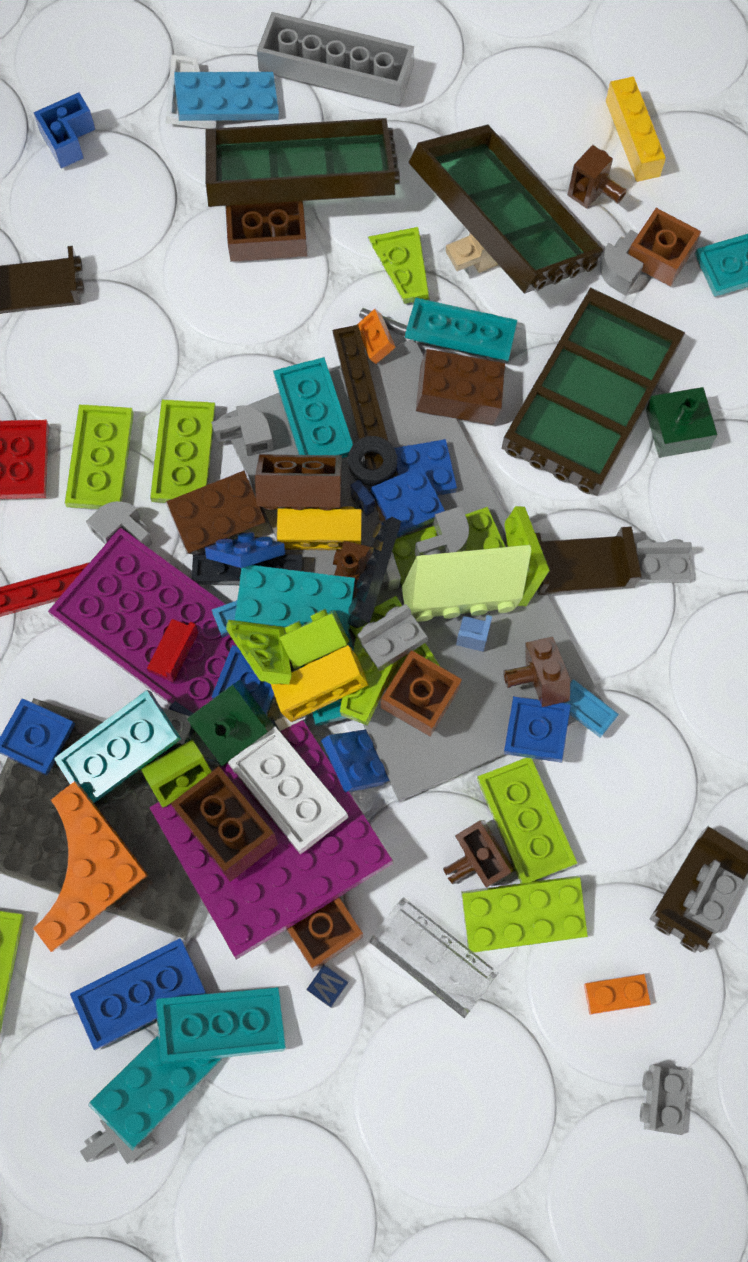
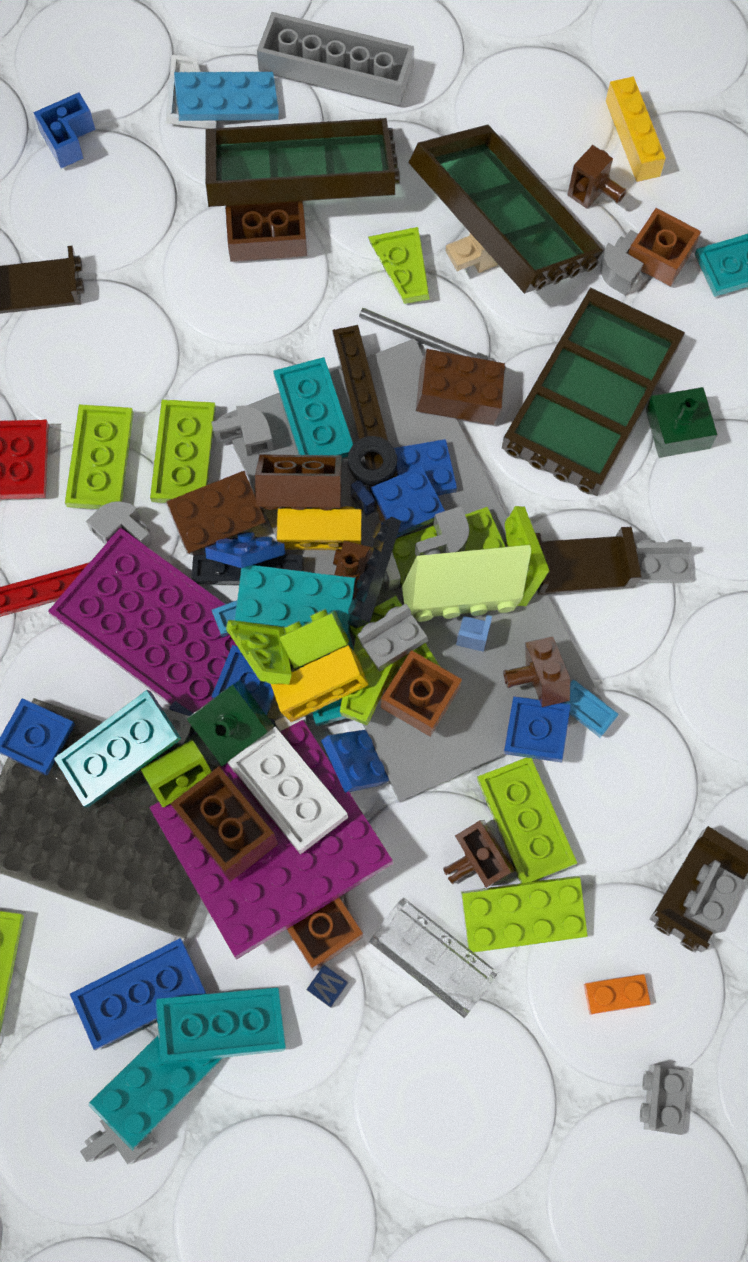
orange plate [33,781,148,952] -> none
red panel [147,619,199,683] -> none
orange plate [357,309,396,364] -> none
teal plate [405,298,518,361] -> none

